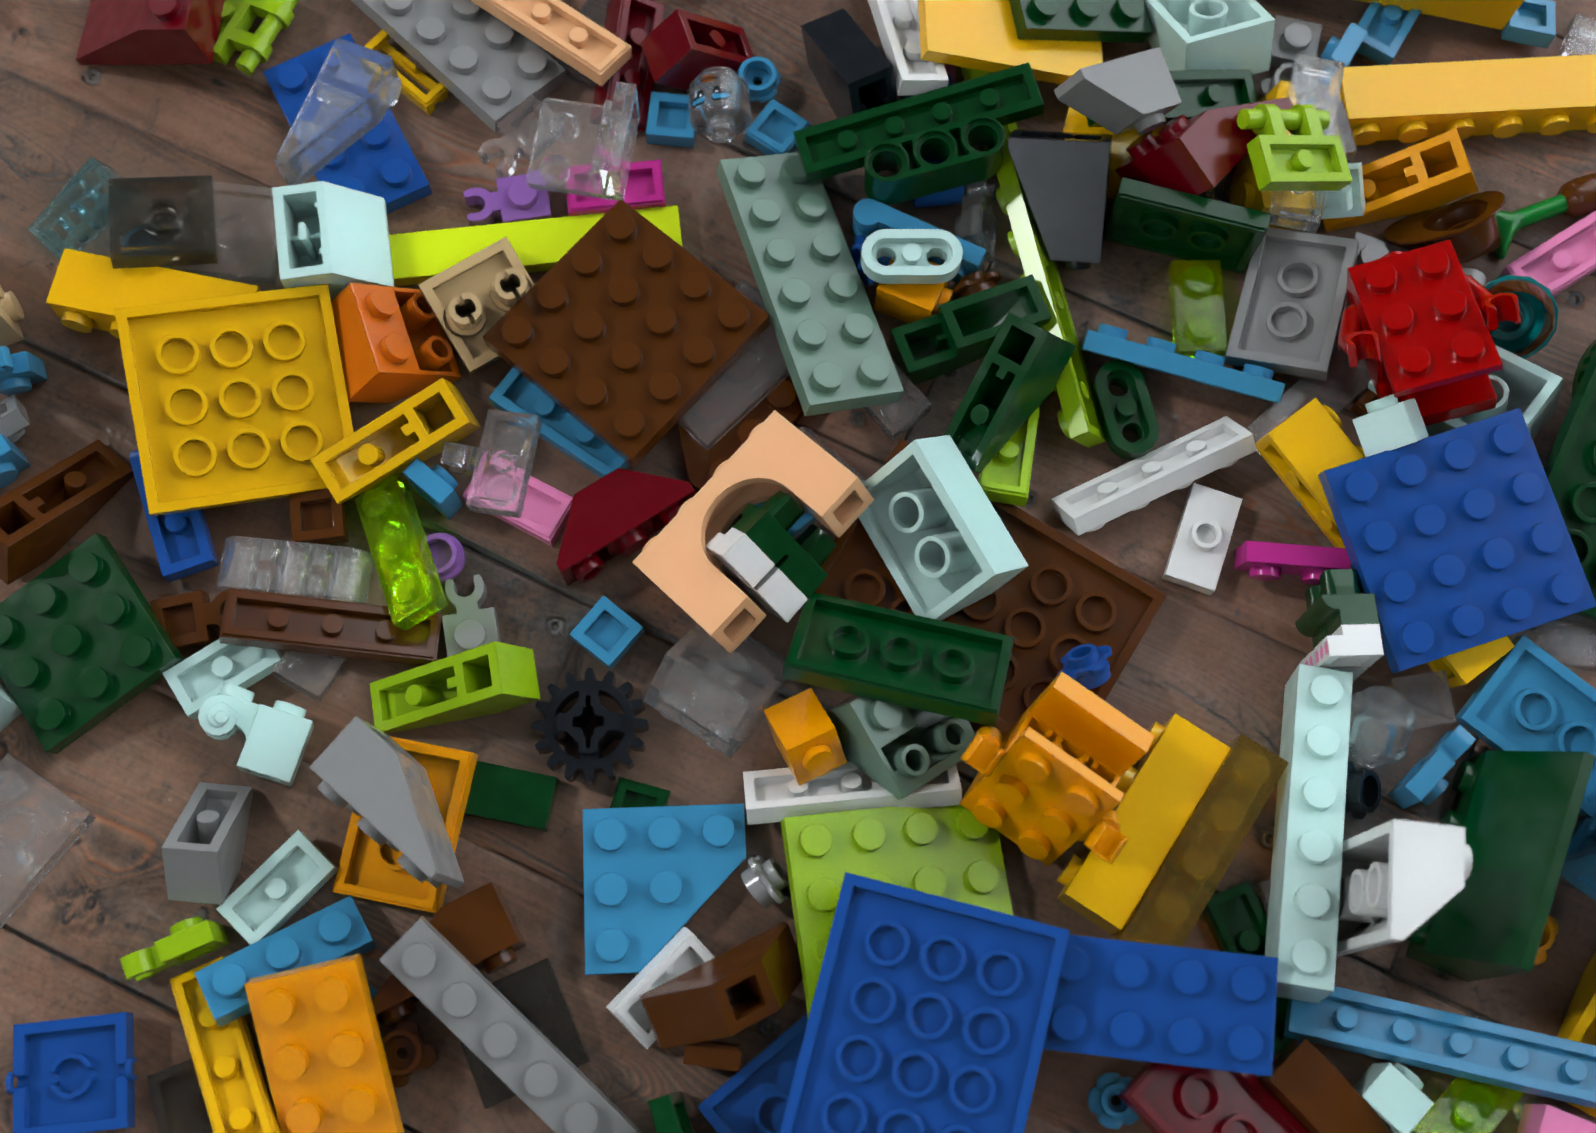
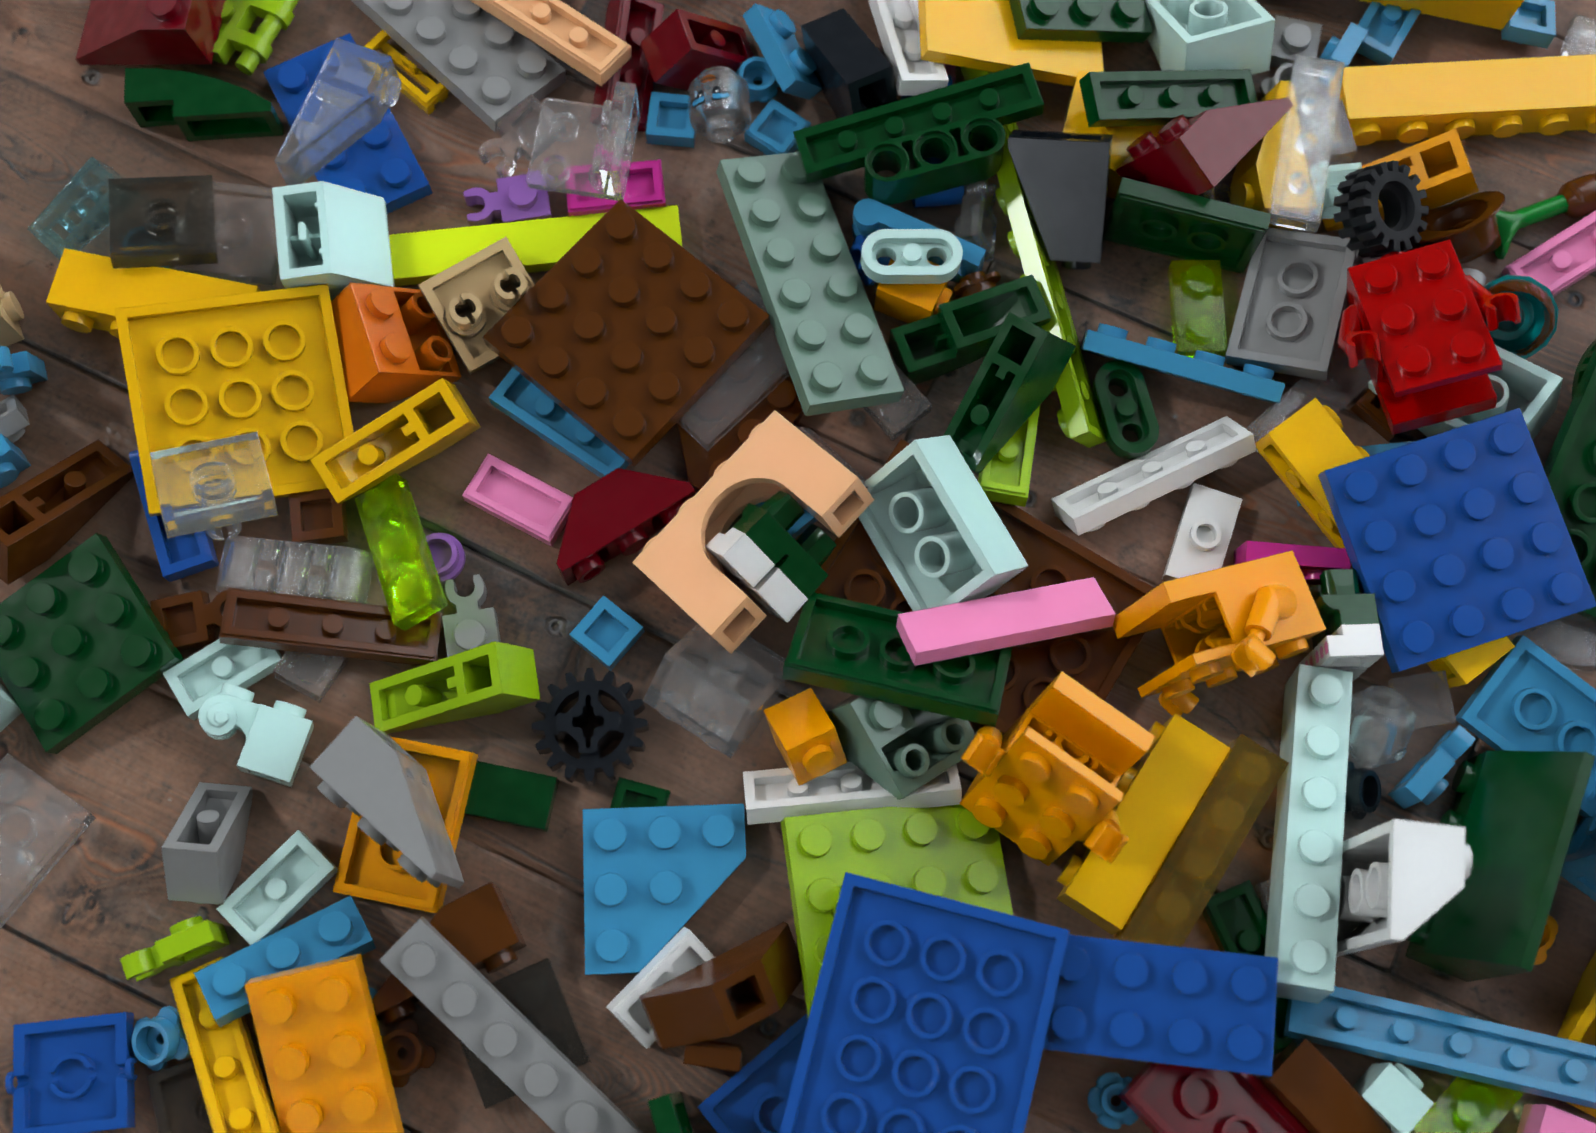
dark azure plate [403,458,463,520] -> none
clear plate [440,409,542,518] -> none
light grey plate [741,855,791,908] -> none
light grey slope [1054,47,1182,135] -> none
blue plate [1058,644,1112,690] -> none
lime plate [1237,104,1353,191] -> none
light aqua plate [1352,394,1429,457] -> none
none -> dark green slope [124,68,284,142]
none -> dark azure plate [131,1006,190,1071]
none -> clear tile [150,432,278,541]
none -> dark azure plate [742,3,823,100]
none -> bright pink tile [896,577,1116,666]
none -> light orange torso [1113,550,1326,716]
none -> black tyre [1333,161,1429,259]

